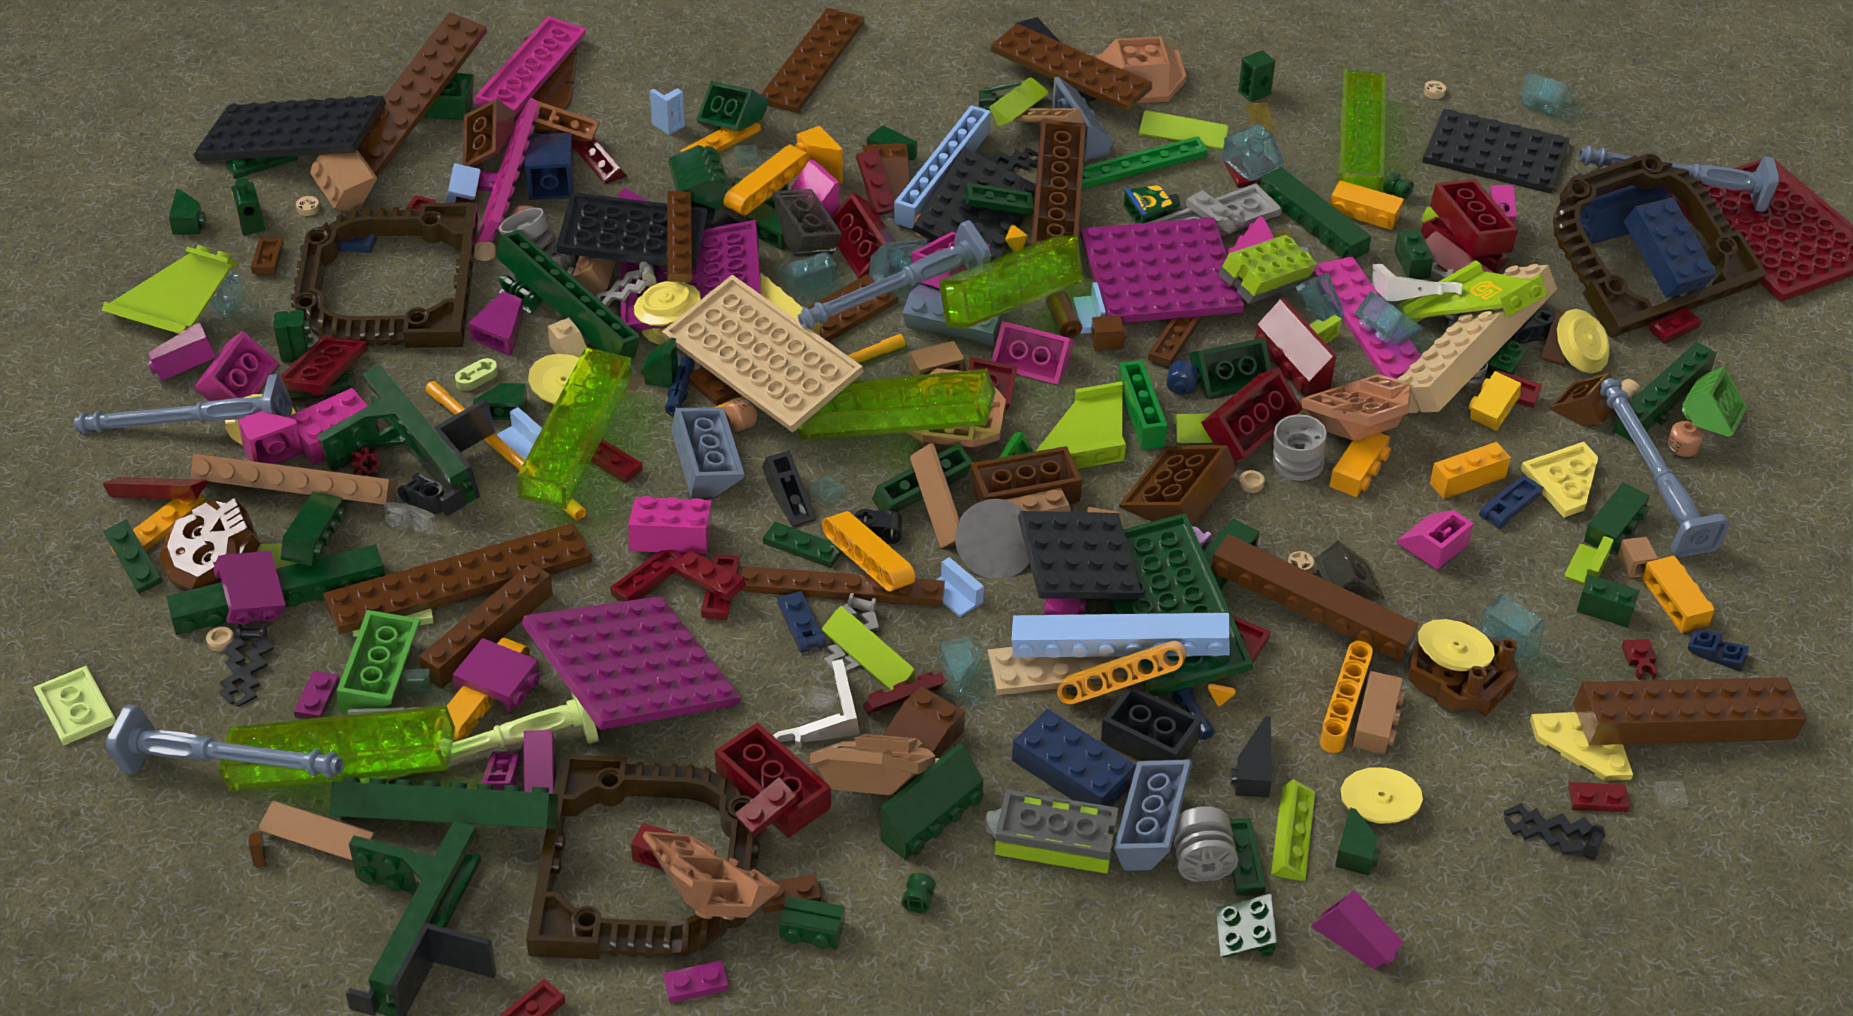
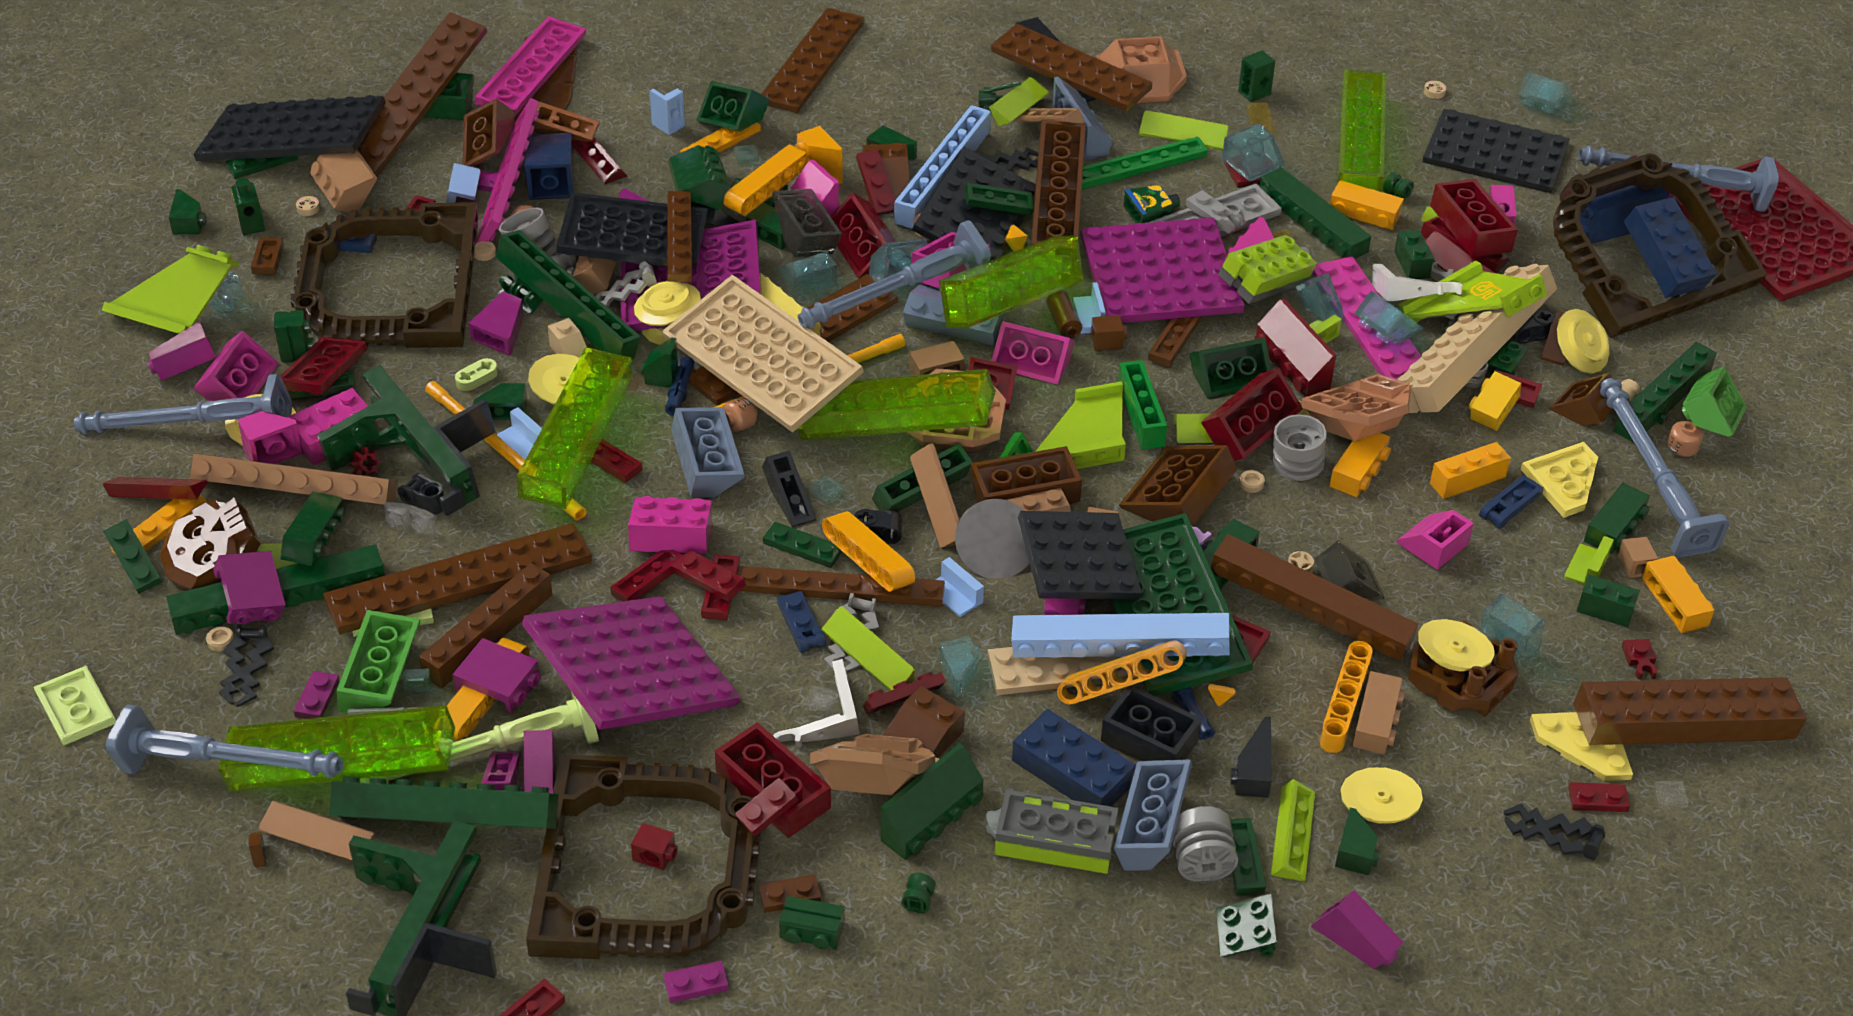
nougat wedge [643,831,780,920] -> none
dark blue head [1166,360,1199,395] -> none
dark red plate [1649,307,1701,343] -> none
dark blue slope [1688,629,1748,671] -> none

